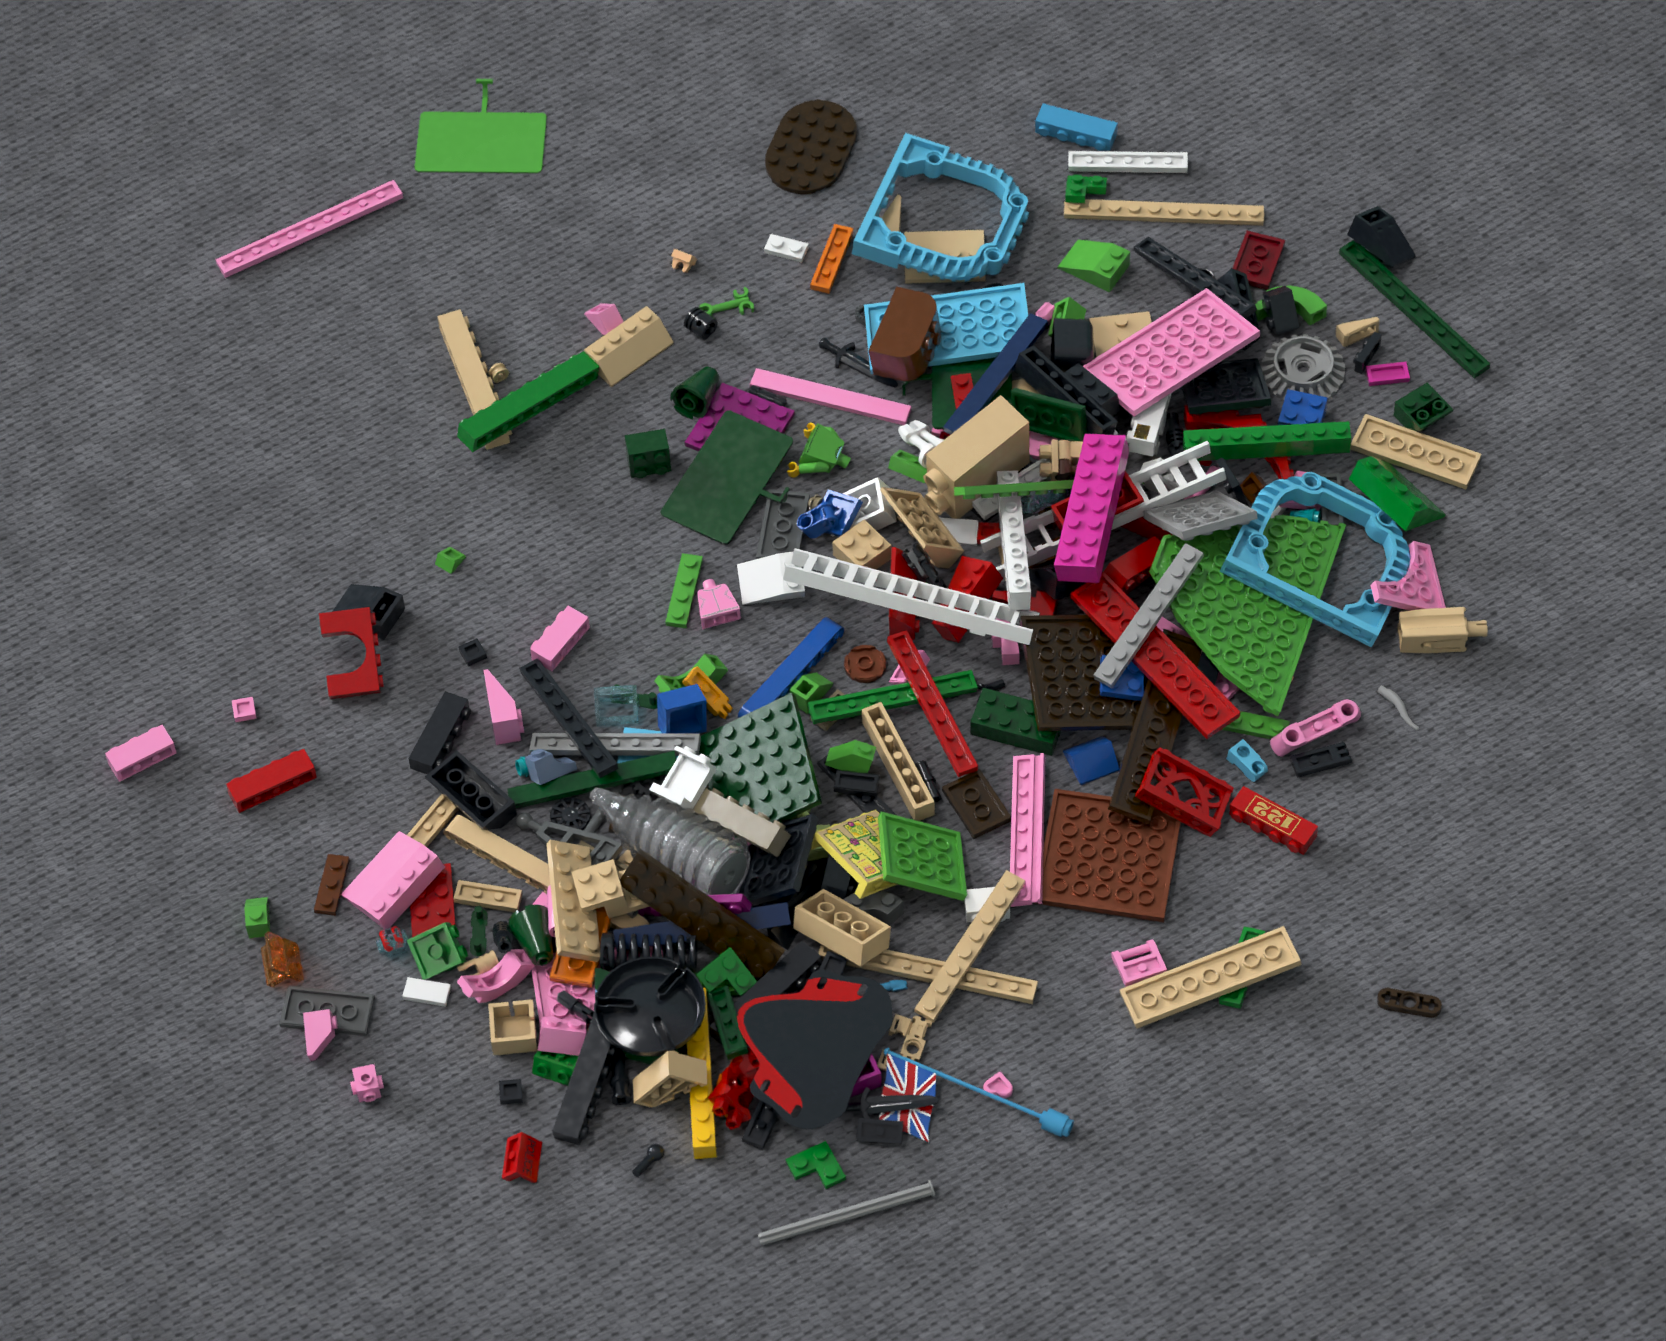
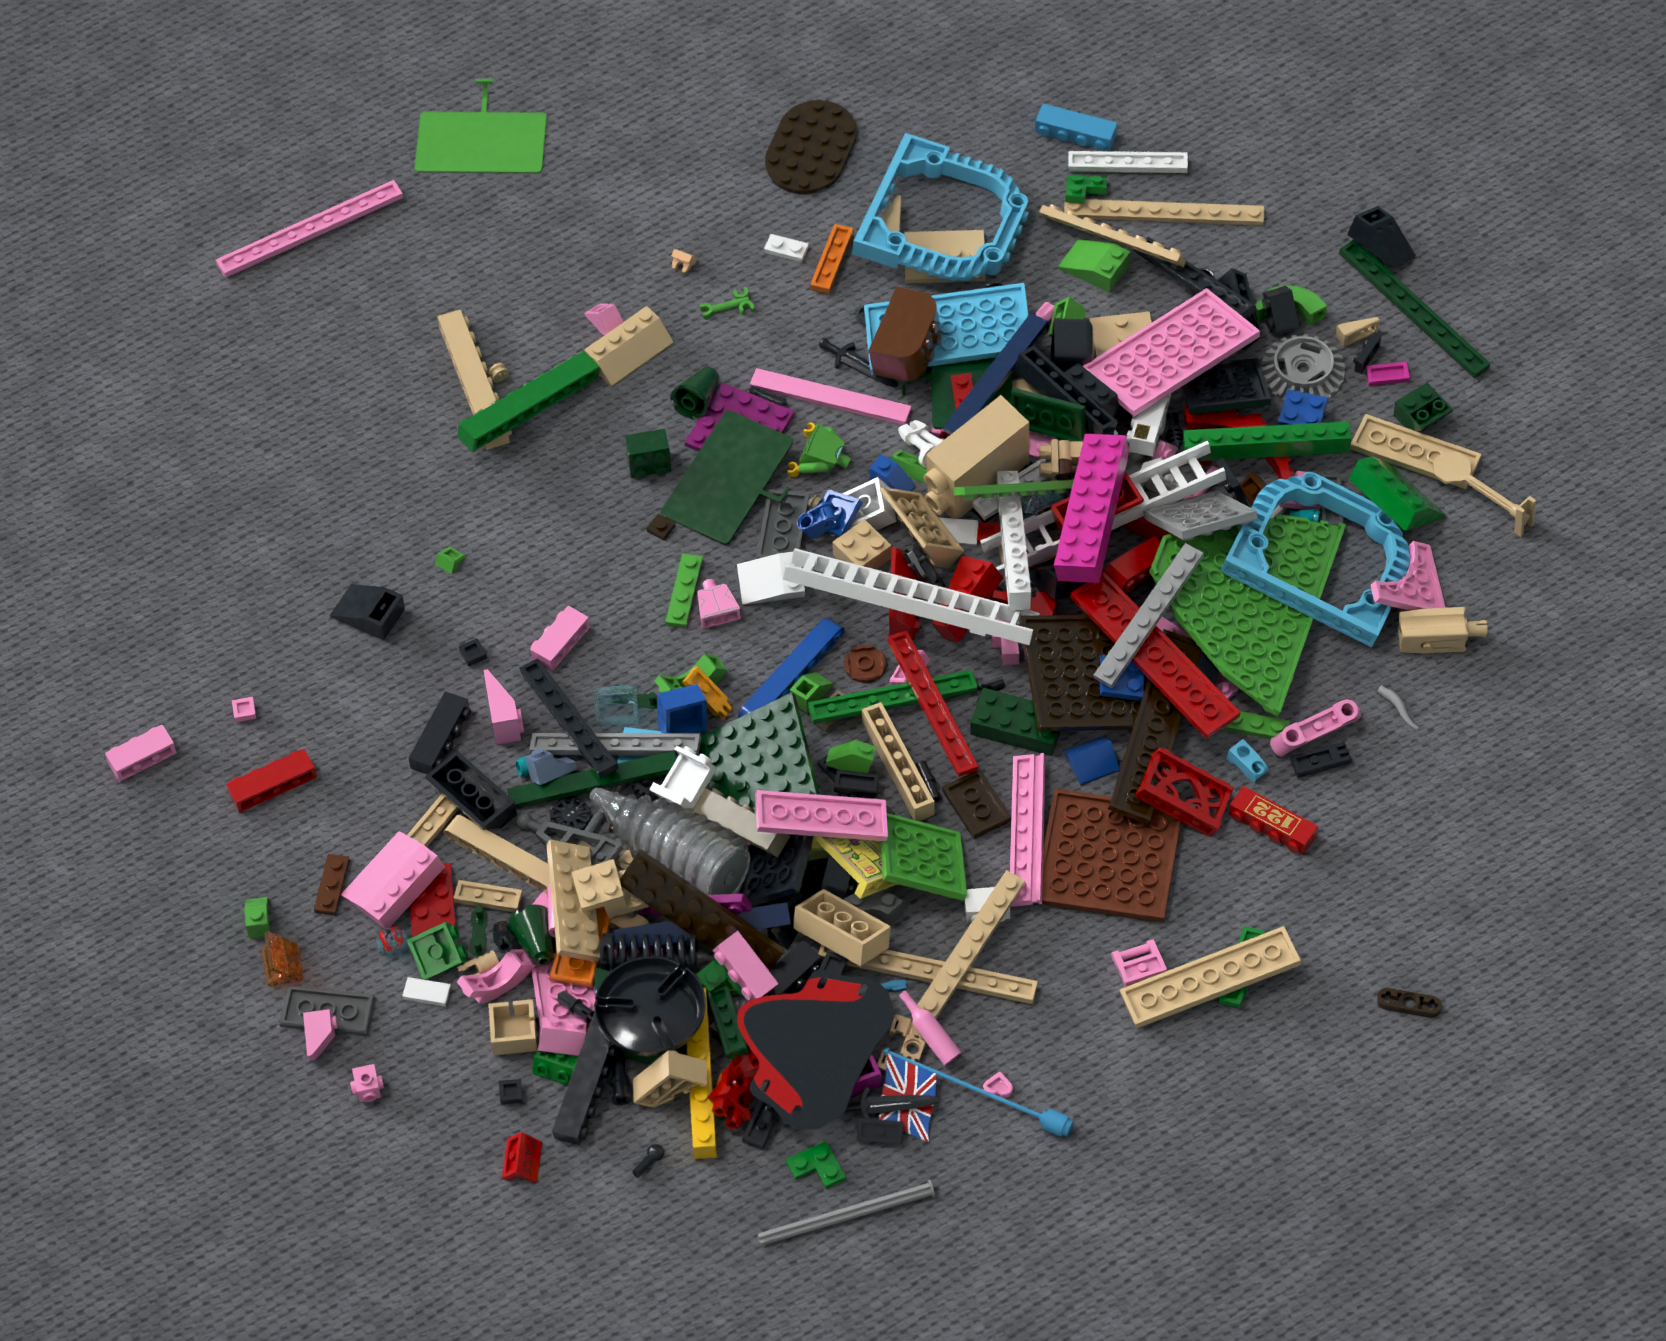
red arch [319,607,384,699] -> none
black piece [684,307,718,340] -> none
dark red plate [1232,230,1285,290] -> none
none -> dark brown plate [647,514,676,541]
none -> bright pink brick [713,931,778,1000]
none -> bright pink plate [755,790,888,841]
none -> blue slope [869,454,915,491]
none -> bright pink piece [899,990,962,1066]
none -> tan plate [1040,205,1187,267]
none -> bright pink plate [1151,440,1178,460]
none -> tan piece [1433,452,1536,537]

